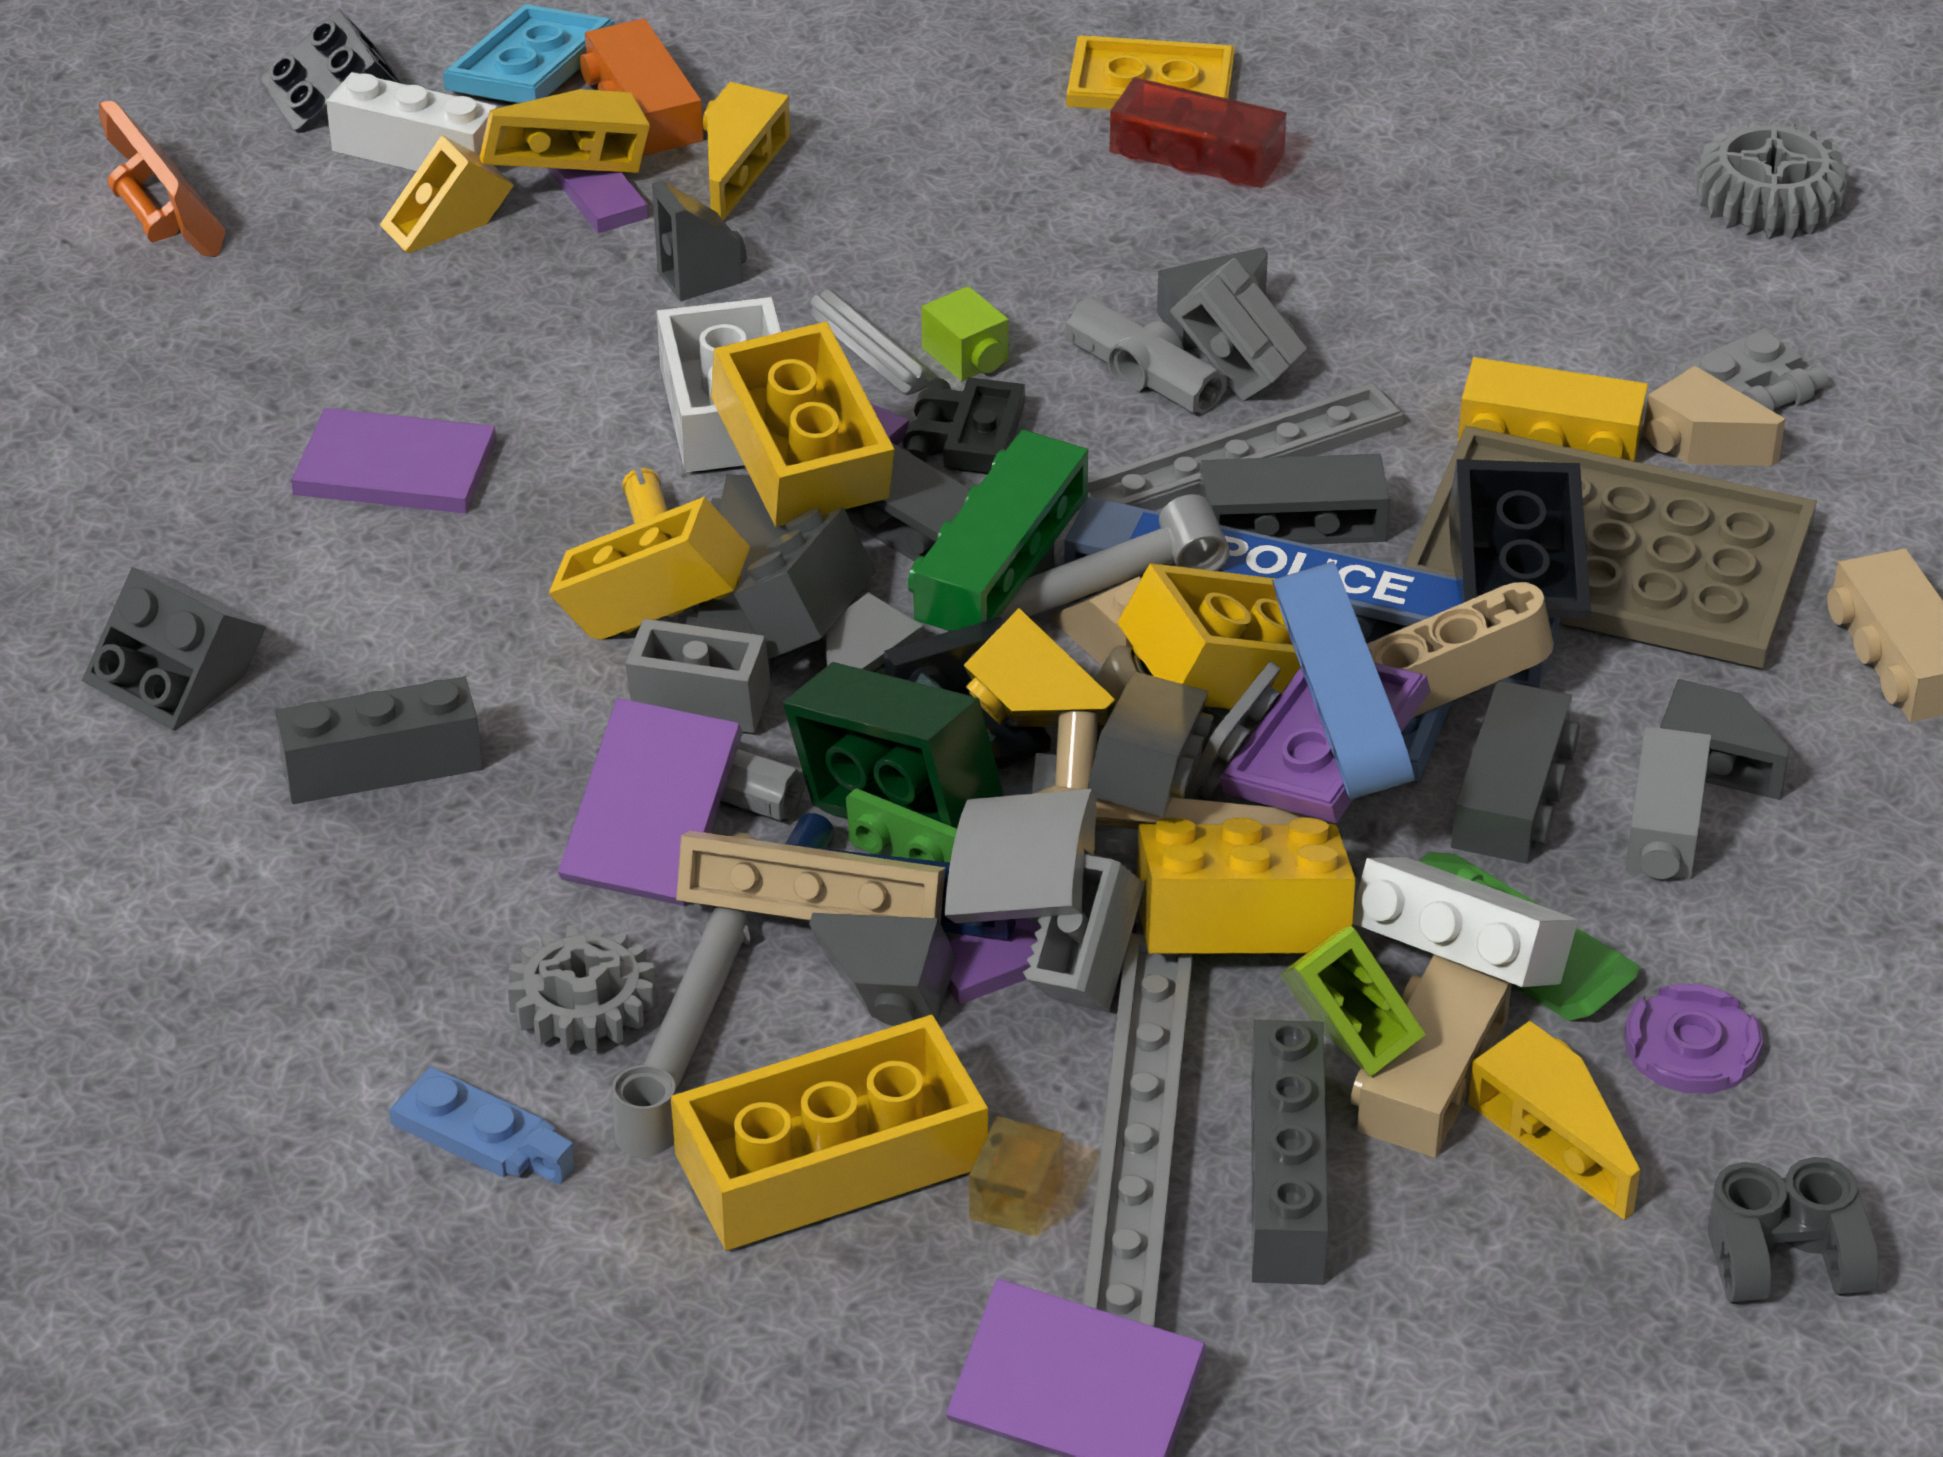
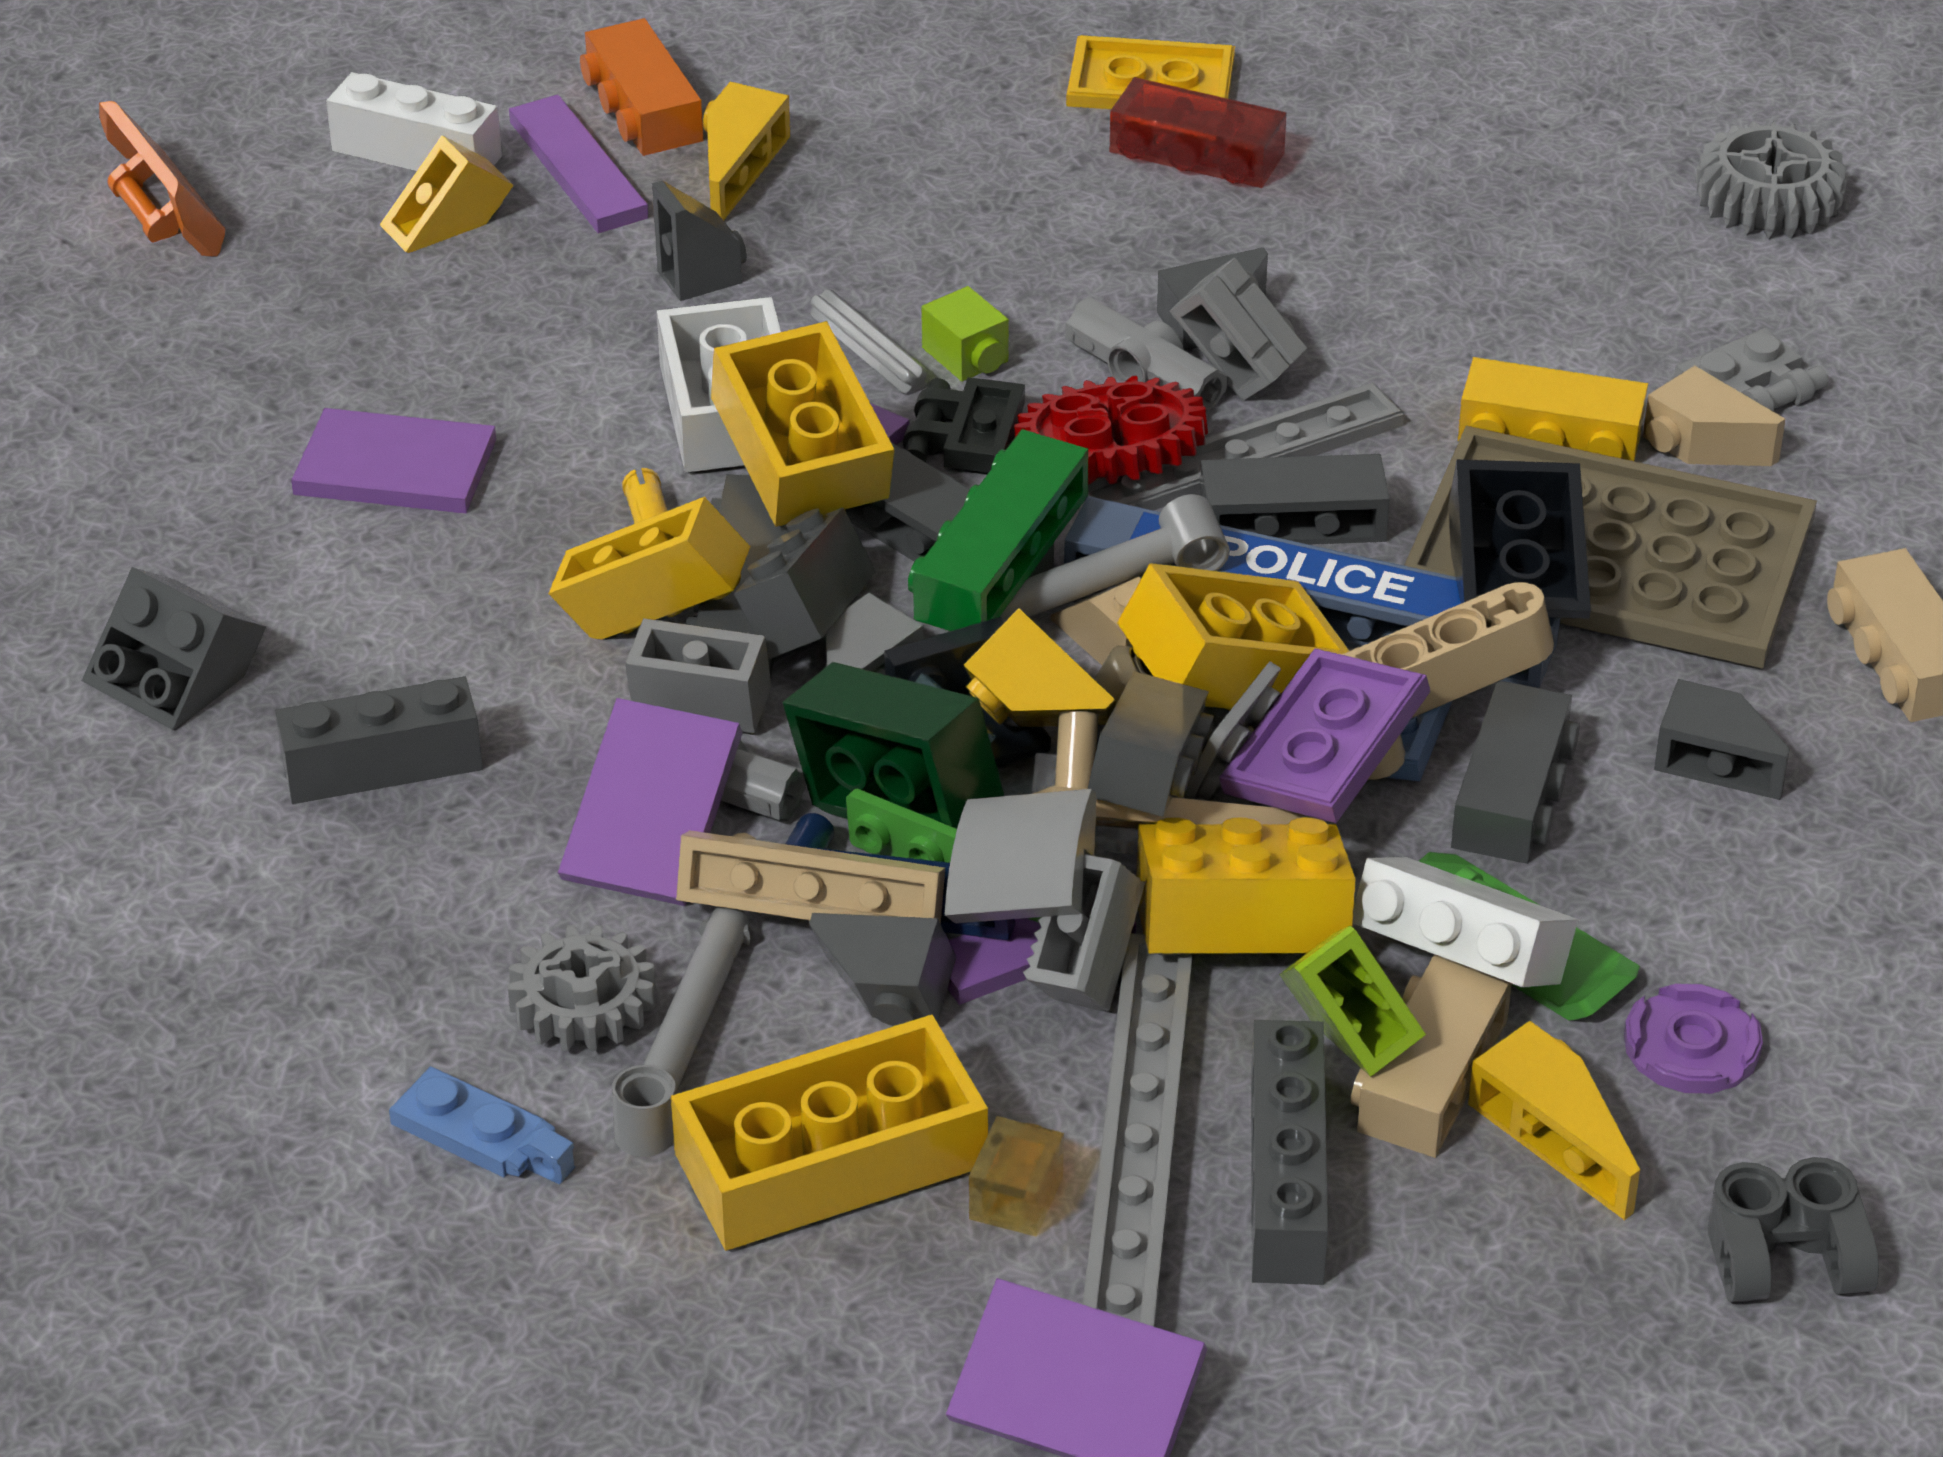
black bracket [261,8,402,133] -> none
medium azure tile [443,4,615,103] -> none
yellow slope [479,89,650,173] -> none
medium blue beam [1272,561,1415,800] -> none
light grey slope [1625,726,1711,880] -> none
none -> red gear [1014,376,1208,485]

